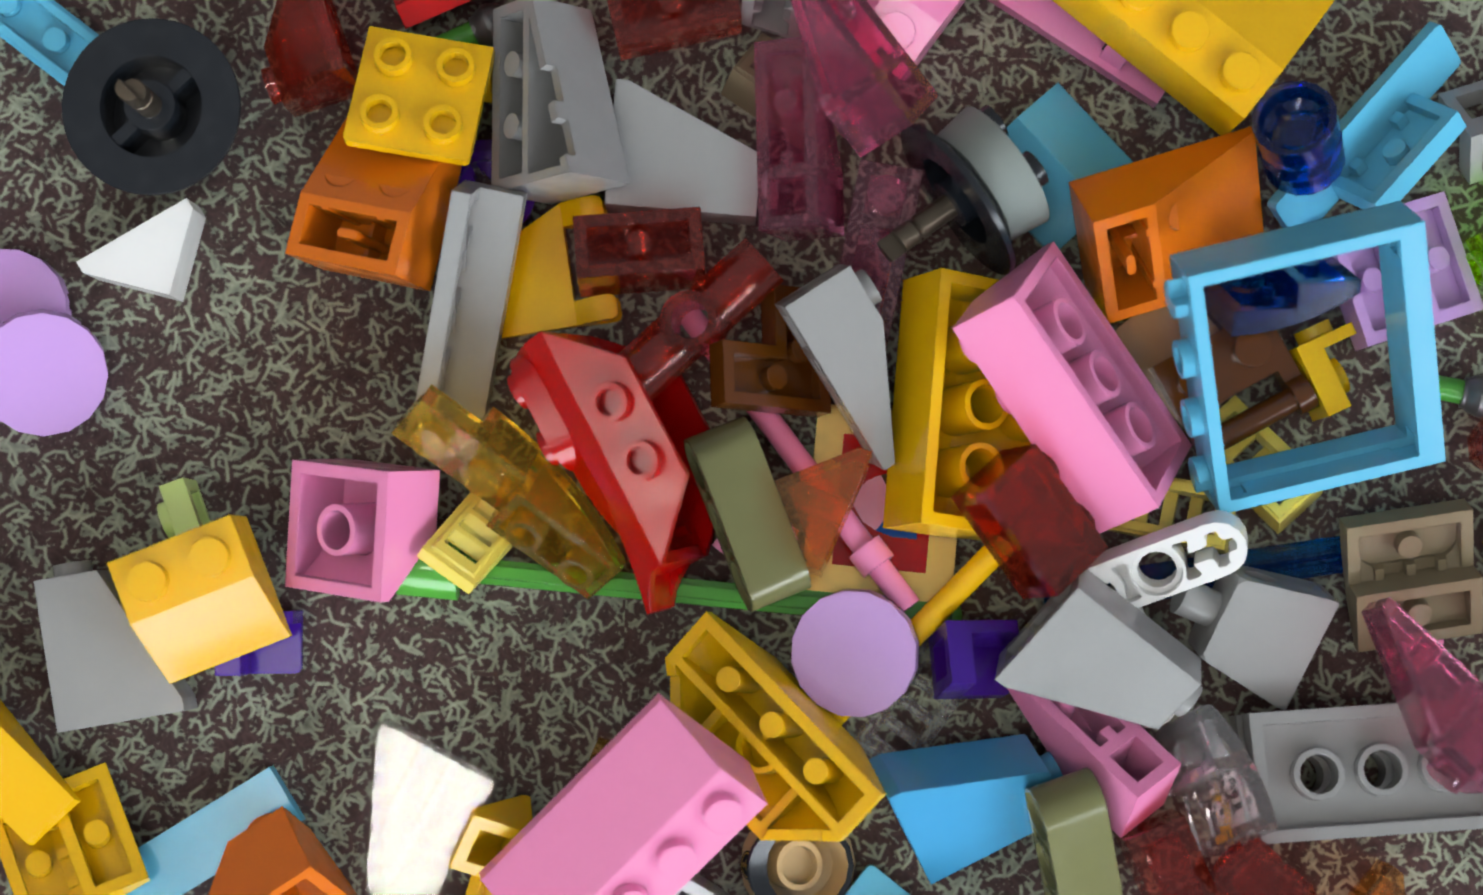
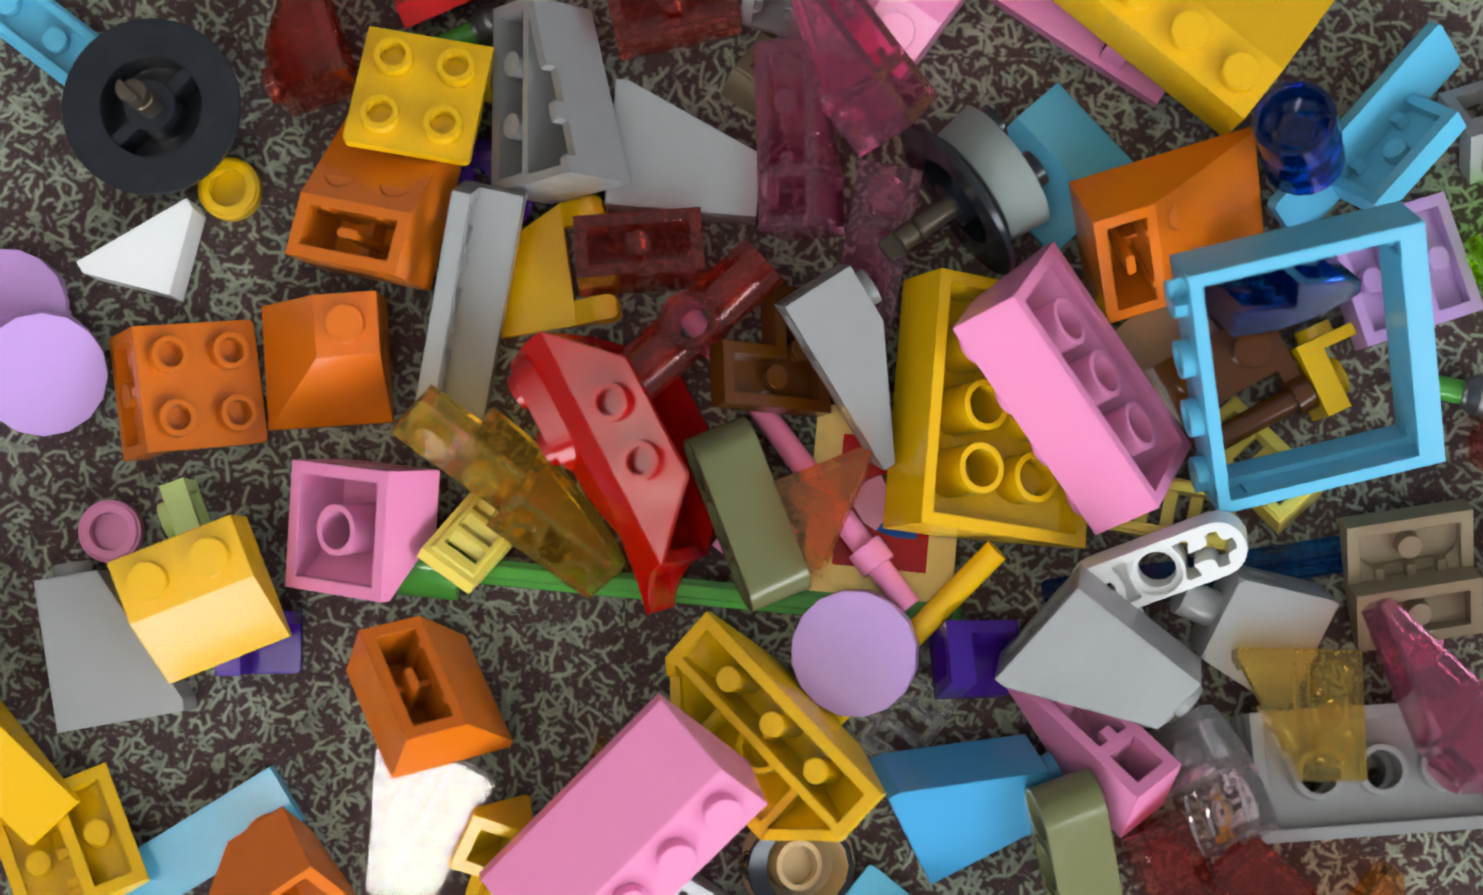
clear red brick [951,444,1108,599] -> none
none -> bright pink tile [78,500,145,563]
none -> orange bracket [109,320,268,462]
none -> yellow tile [197,157,263,222]
none -> orange slope [262,291,394,431]
none -> orange slope [346,616,513,780]
none -> clear yellow wing [1231,647,1367,783]

